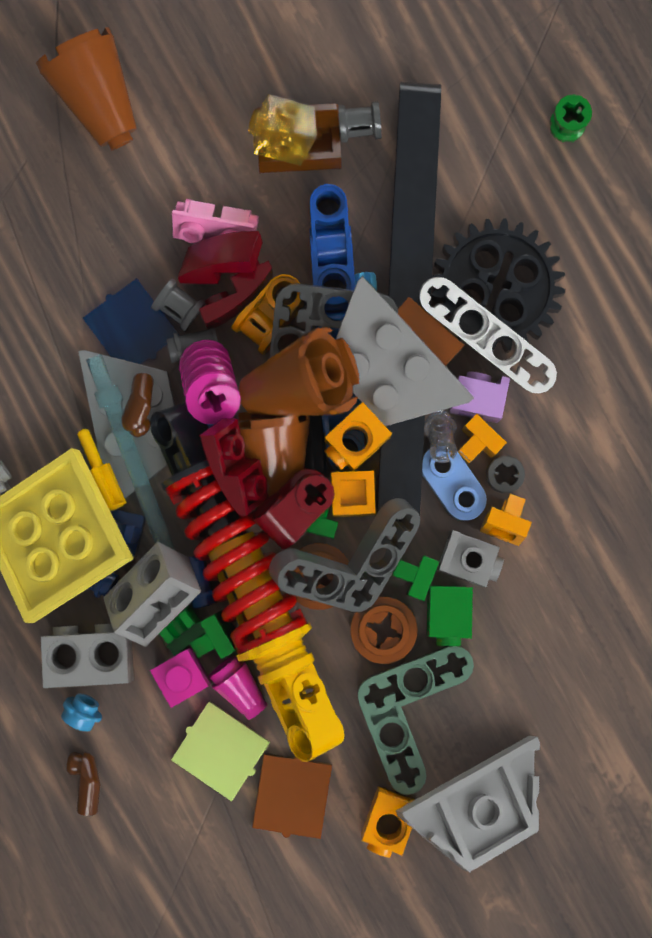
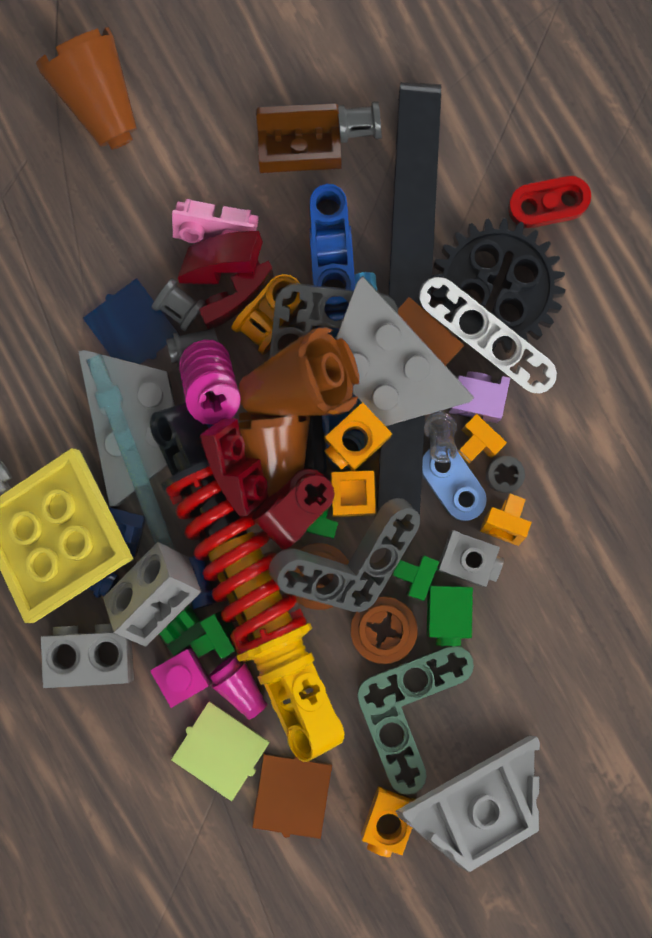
dark azure plate [61,694,102,731] -> none
reddish brown arm [66,751,100,816] -> none
yellow axle [77,428,127,511] -> none
reddish brown arm [121,373,154,437] -> none
clear yellow brick [248,94,317,166] -> none
green bush [550,94,592,142] -> none
none -> red plate [508,176,591,228]

